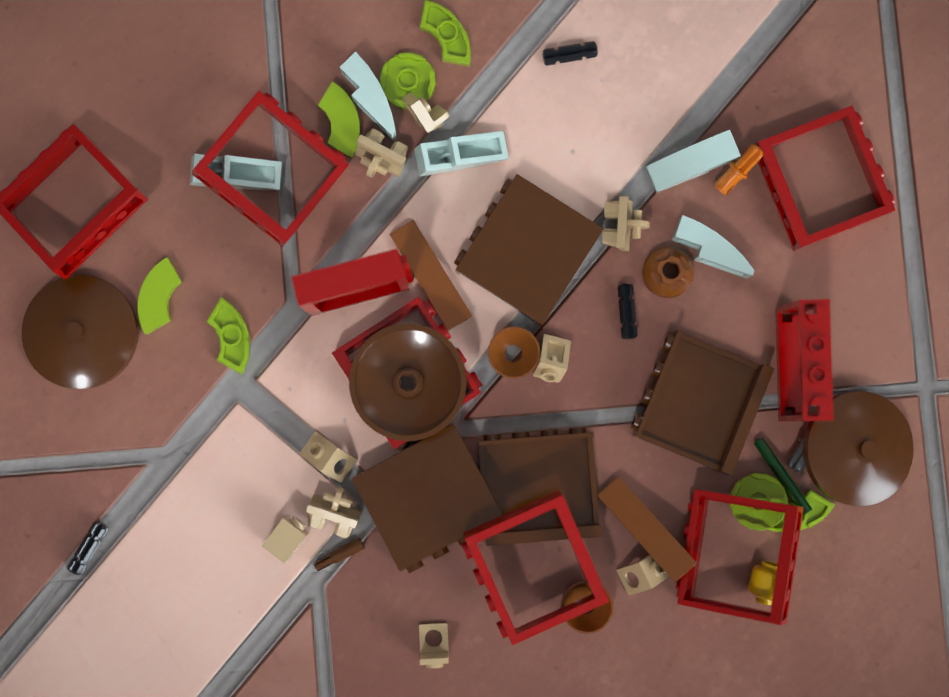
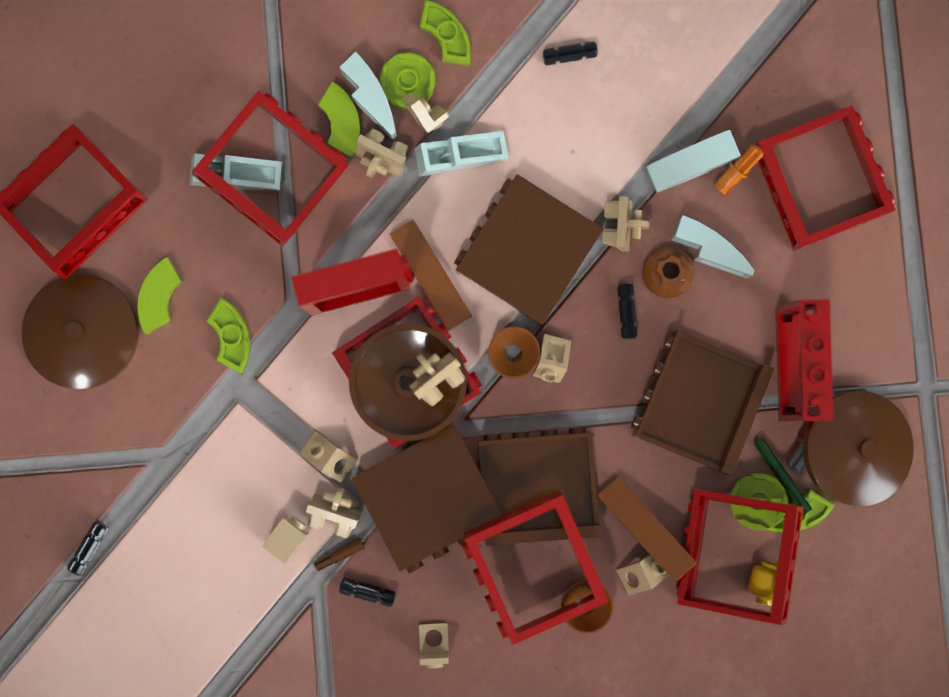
none -> black axle [339,578,396,607]
none -> tan hips [409,352,465,406]

